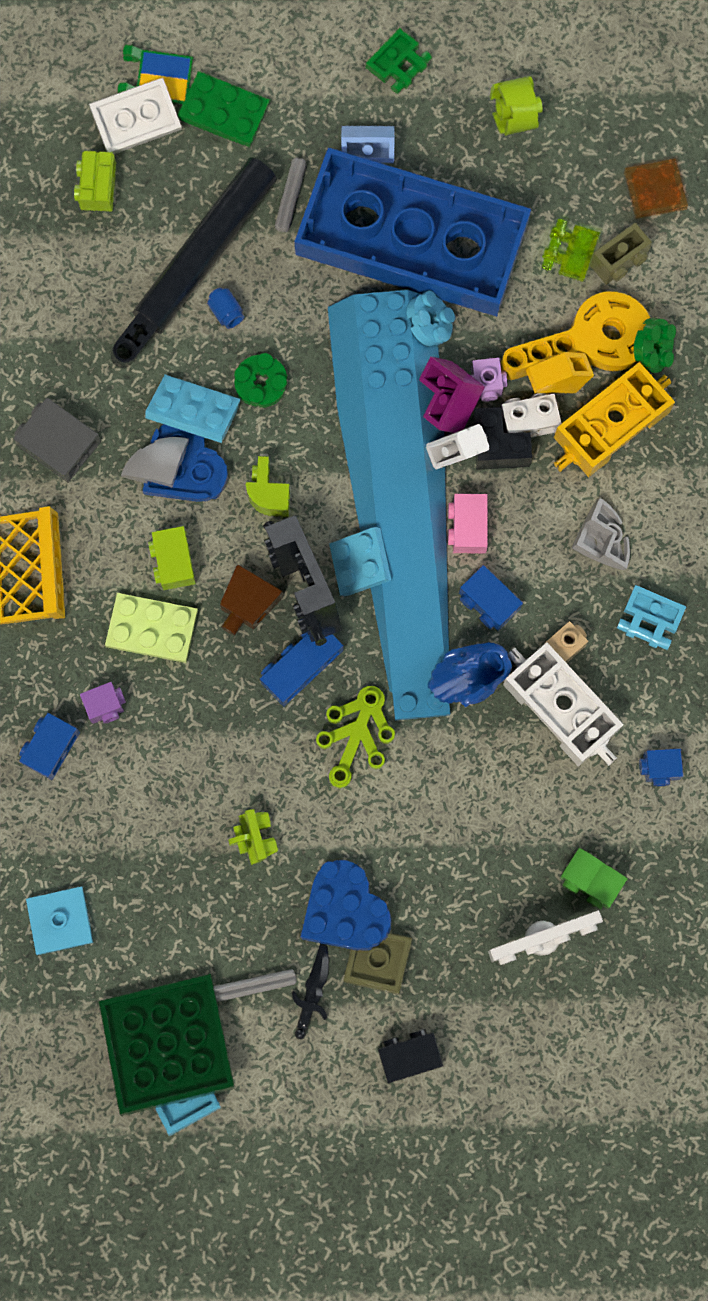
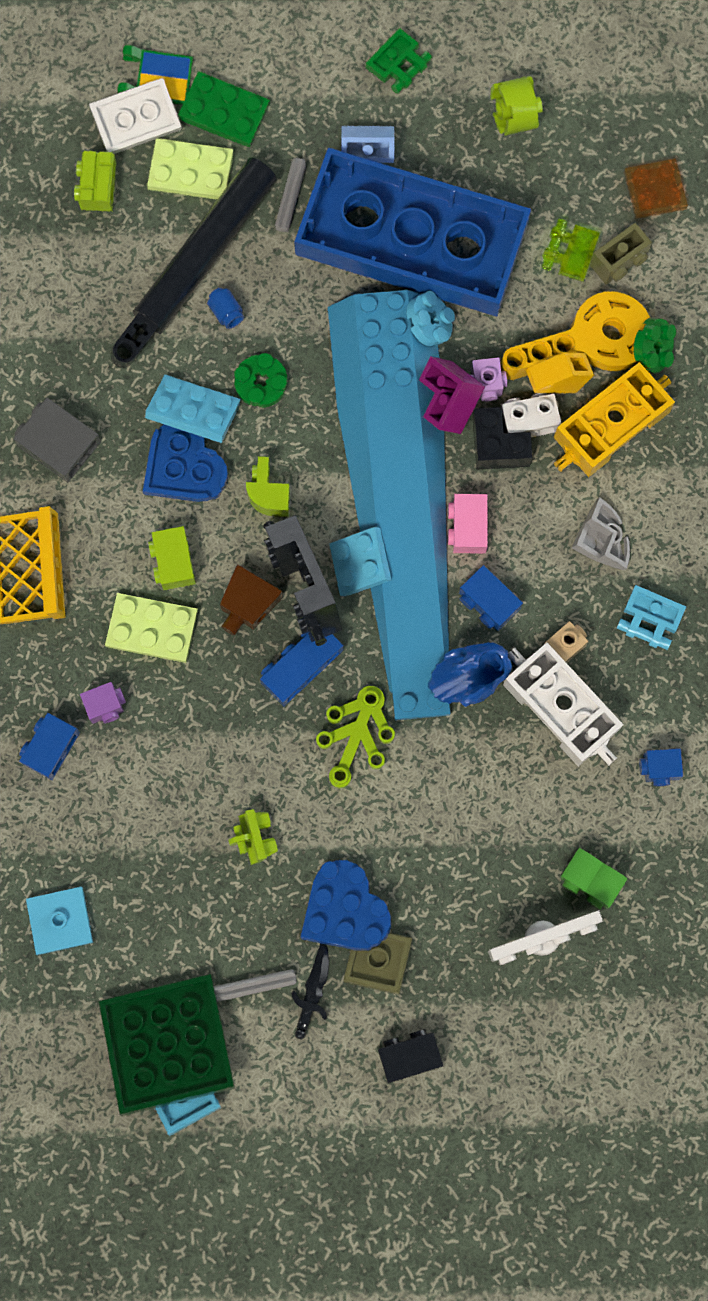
light grey brick [121,437,189,487] -> none
white brick [426,424,489,469] -> none
none -> yellowish green plate [147,138,234,199]

